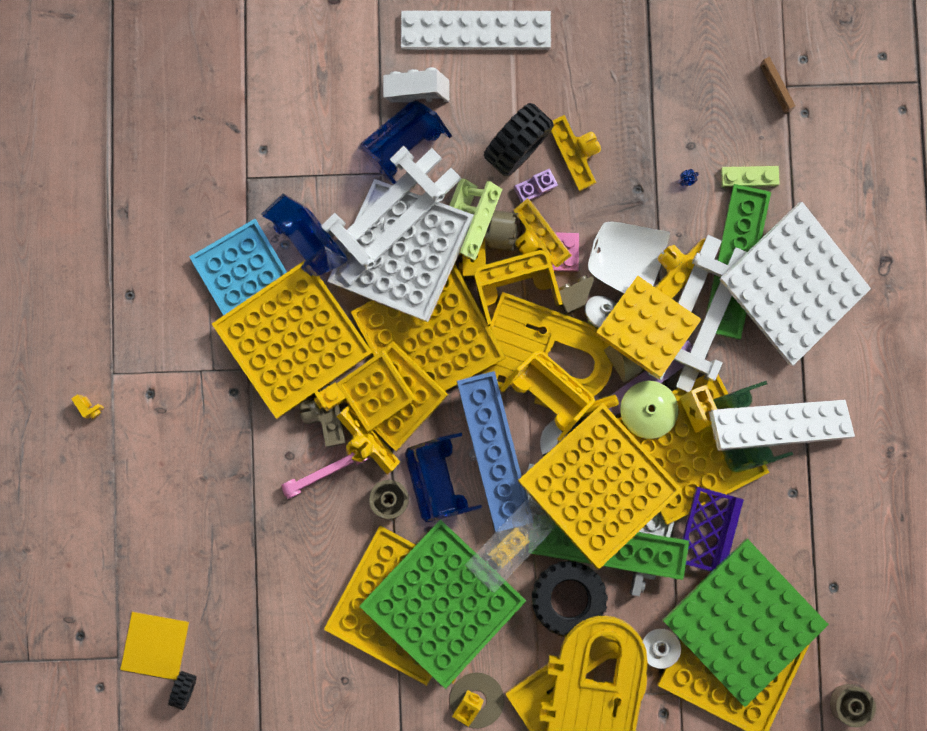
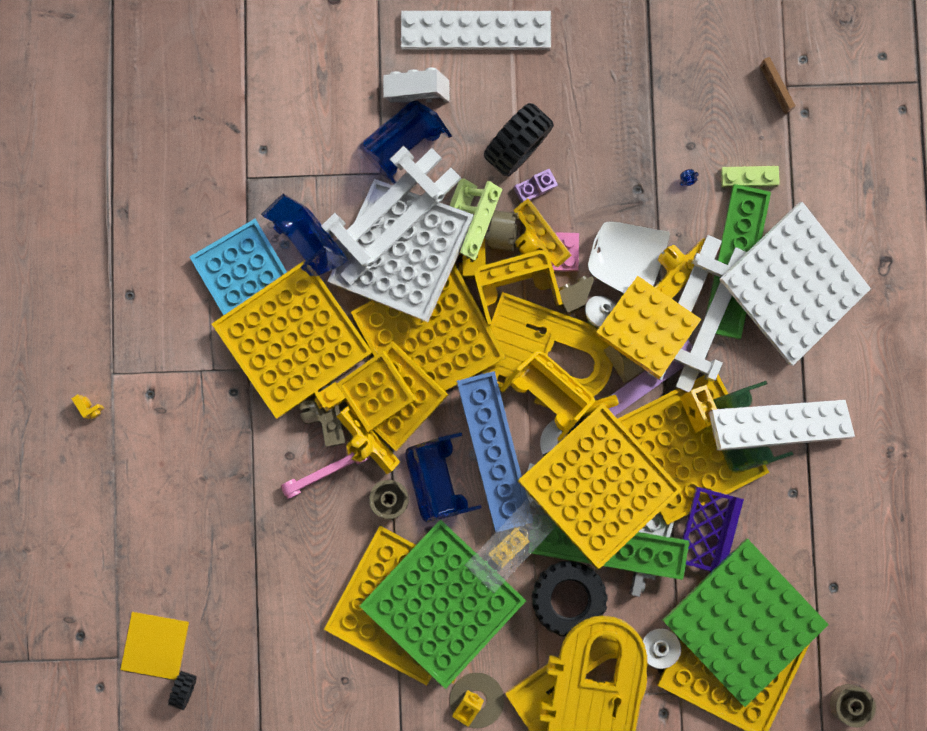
yellow plate [551,115,601,191] -> none
yellowish green dish [620,381,678,439] -> none

